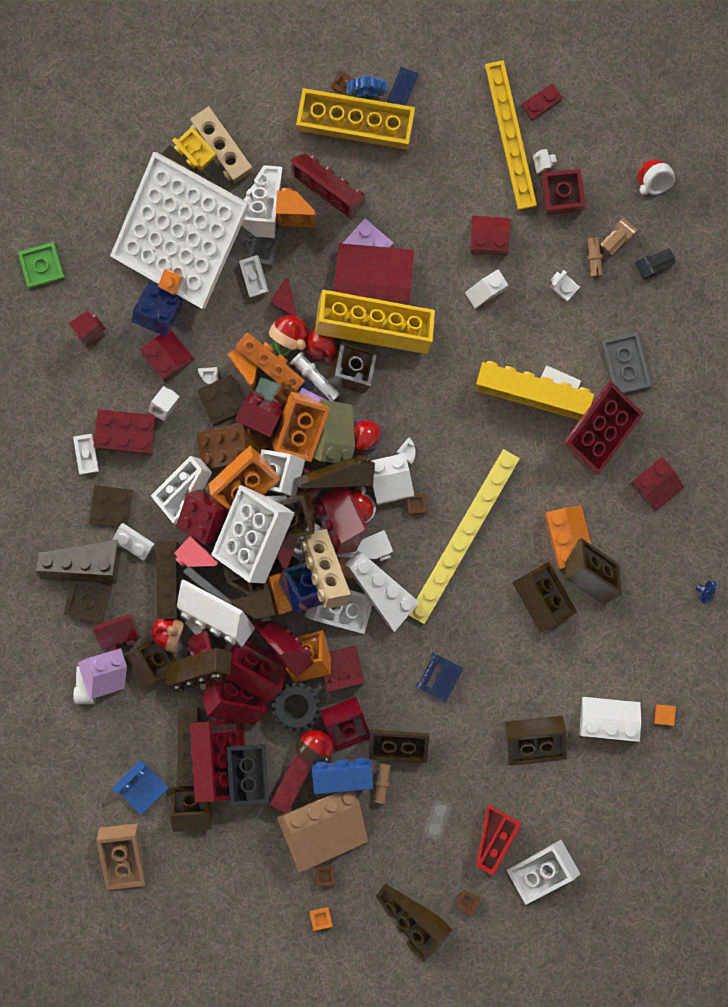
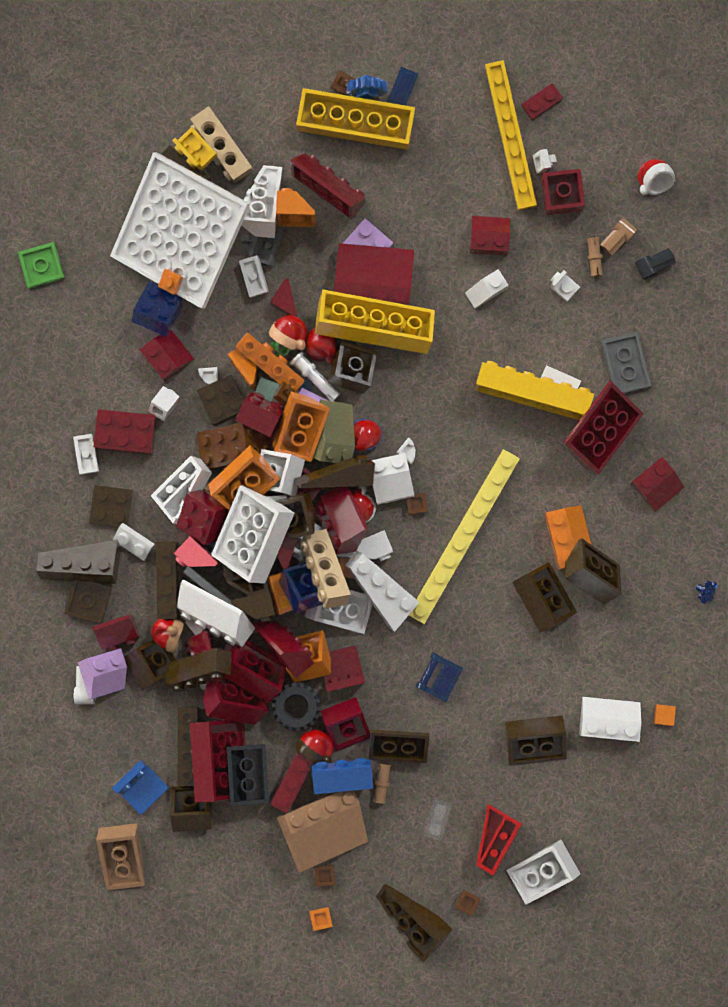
dark red brick [69,310,106,348] -> none

